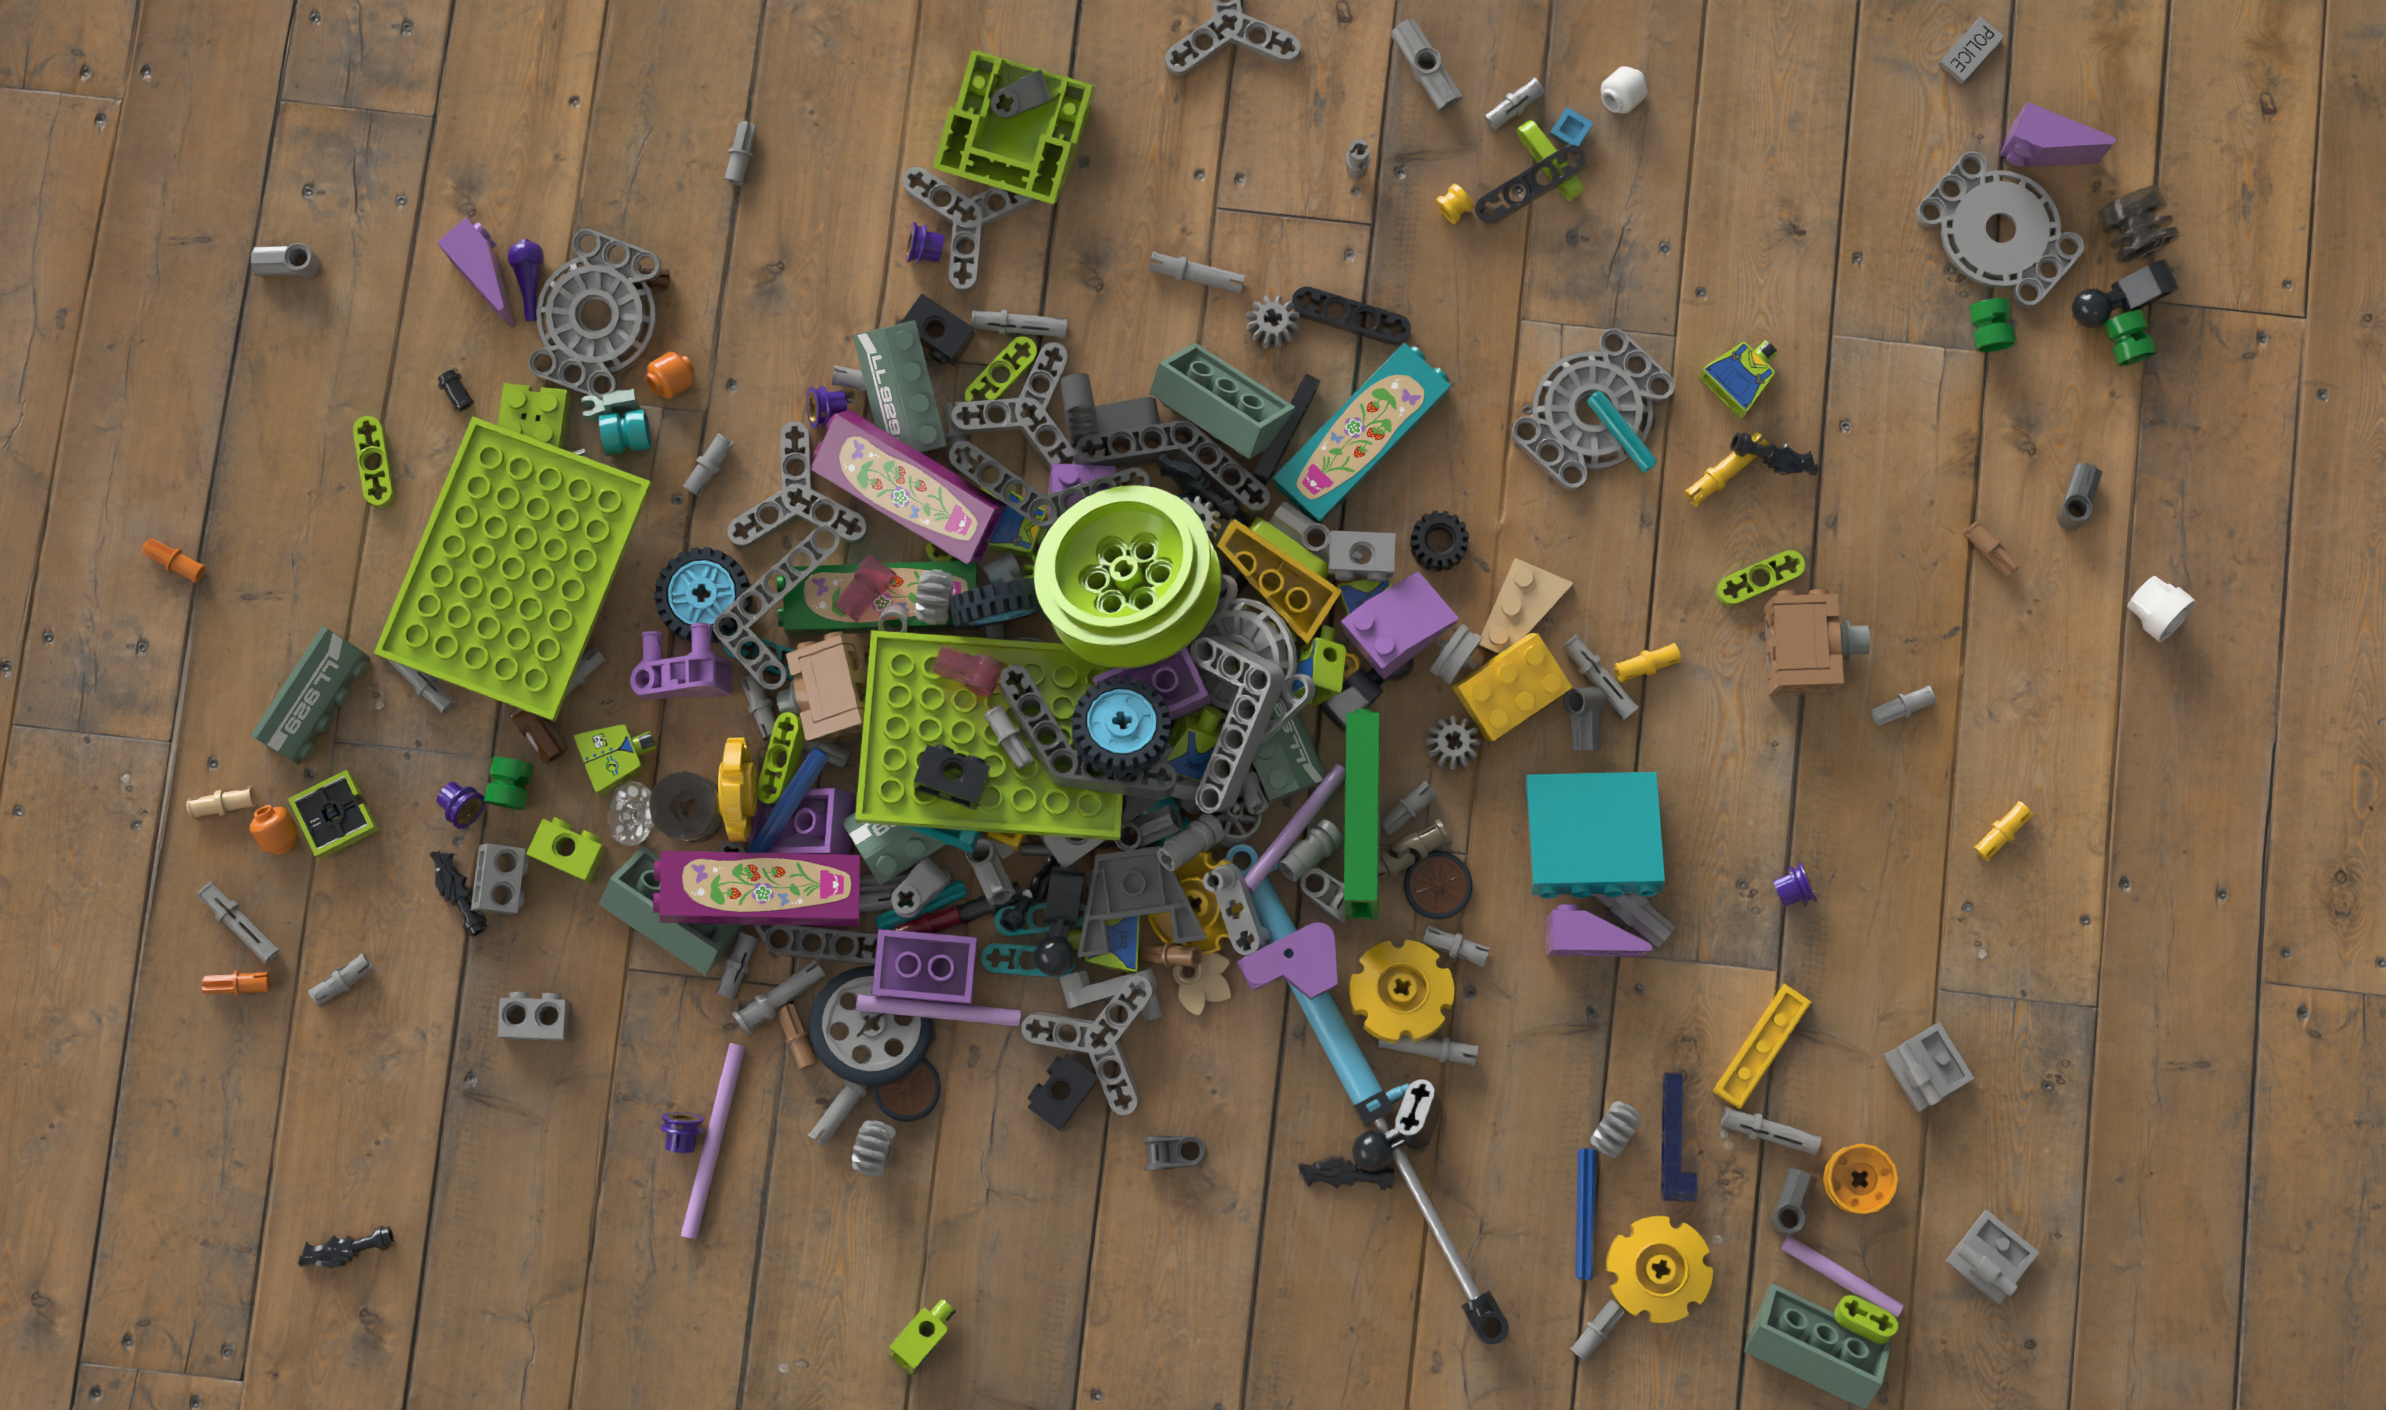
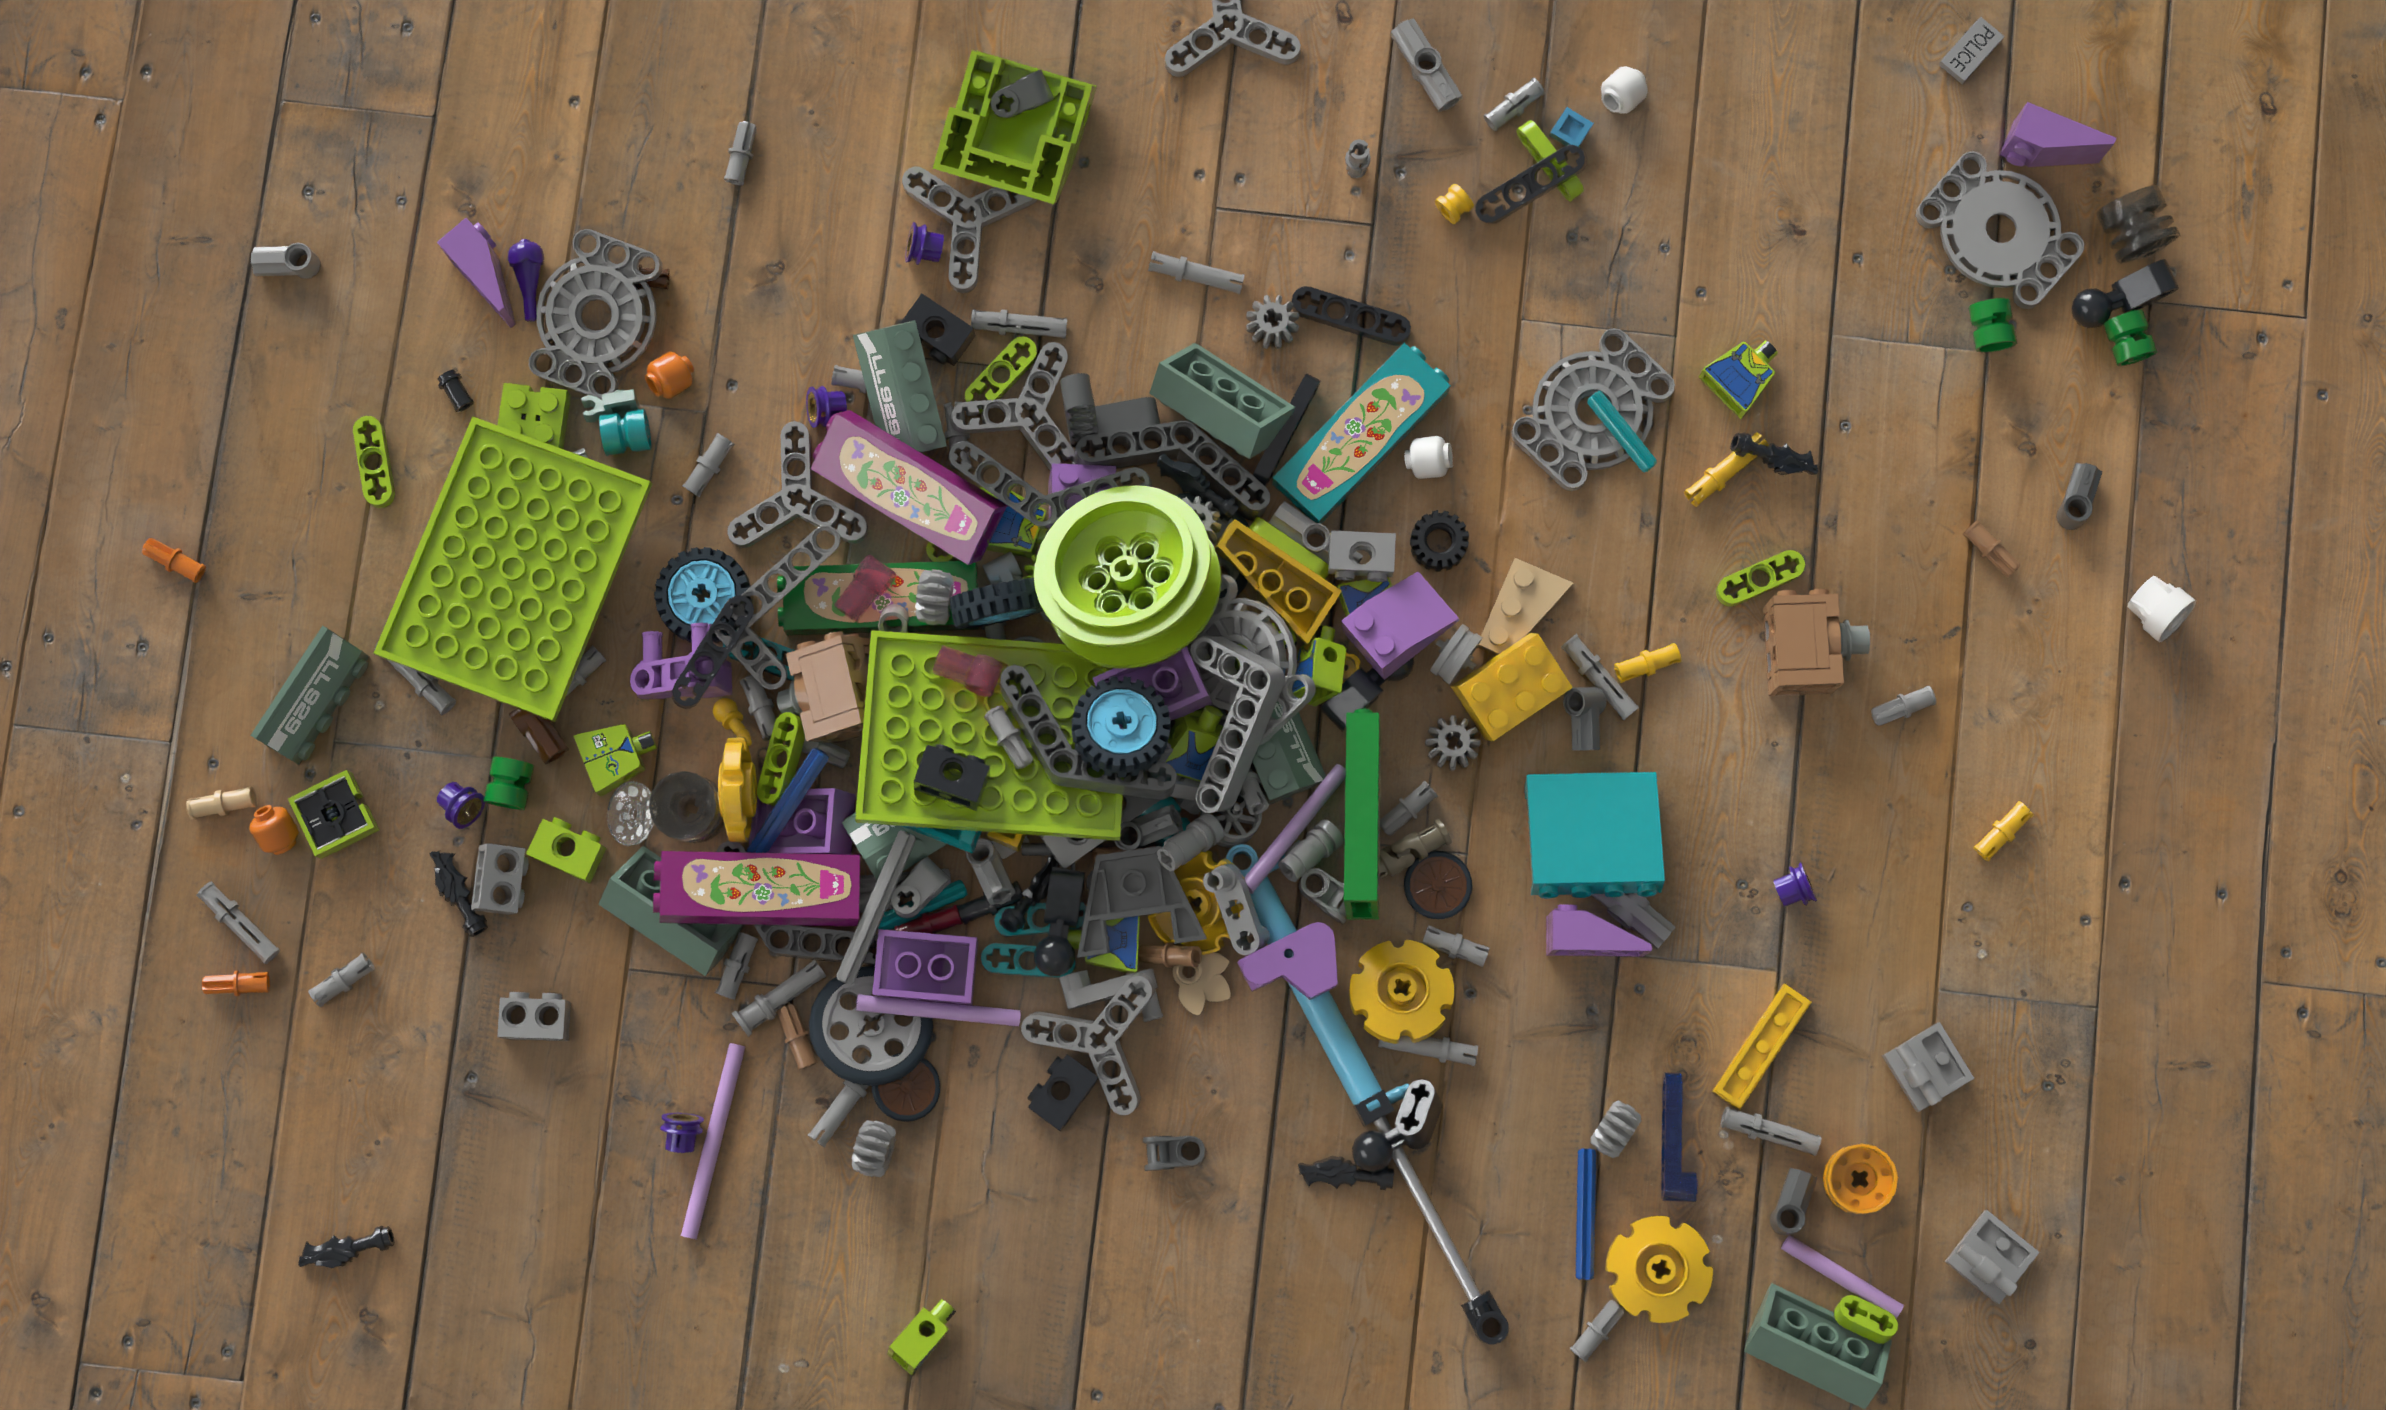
none -> black beam [672,595,754,709]
none -> yellow bar [712,698,752,746]
none -> light grey axle [836,830,916,985]
none -> white head [1405,436,1453,479]

